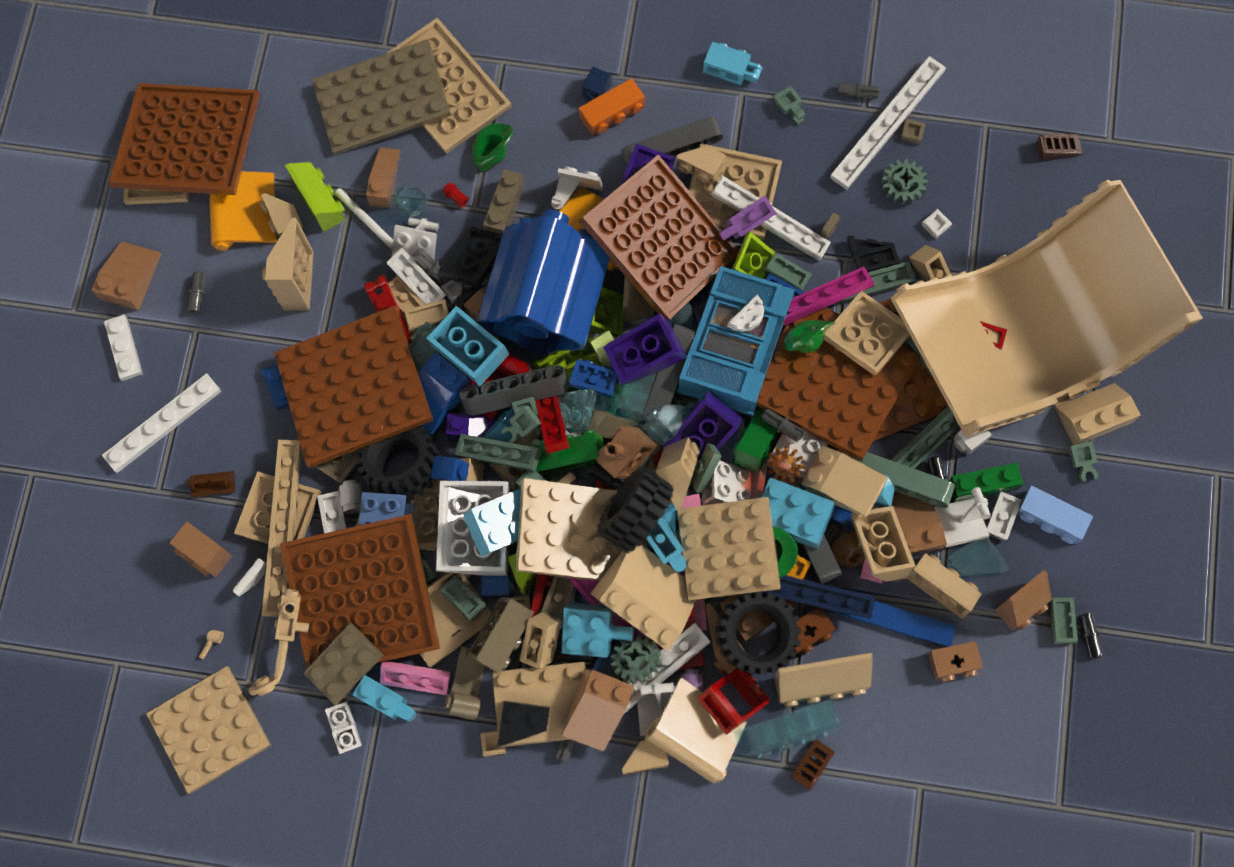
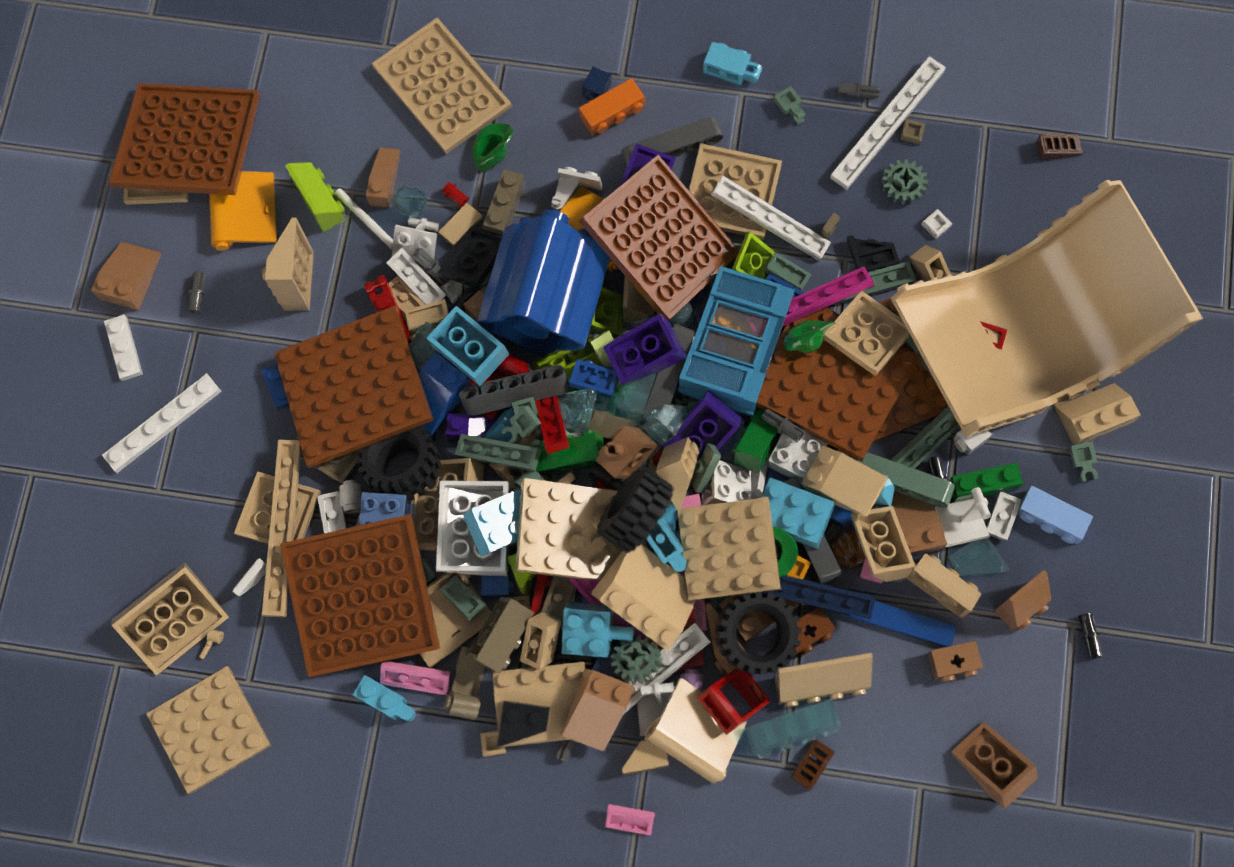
medium nougat brick [170,522,233,577] -> none
reddish brown hinge [187,471,235,497] -> none
tan piece [248,589,309,696] -> none
tan slope [259,193,302,237] -> none
dark tan plate [304,623,384,706] -> none
dark tan plate [312,39,452,155] -> none
white slope [325,701,362,754] -> none
blue brick [430,456,469,481] -> none
tan slope [676,146,726,184] -> none
medium lavender hinge [719,195,777,241] -> none
white tile [727,295,764,332] -> none
clear orange gear [766,446,805,483] -> none
sand green plate [1049,597,1078,644] -> none
none -> tan slope [112,562,229,676]
none -> tan tile [438,203,483,248]
none -> bright pink plate [605,804,655,836]
none -> medium nougat slope [951,722,1038,809]

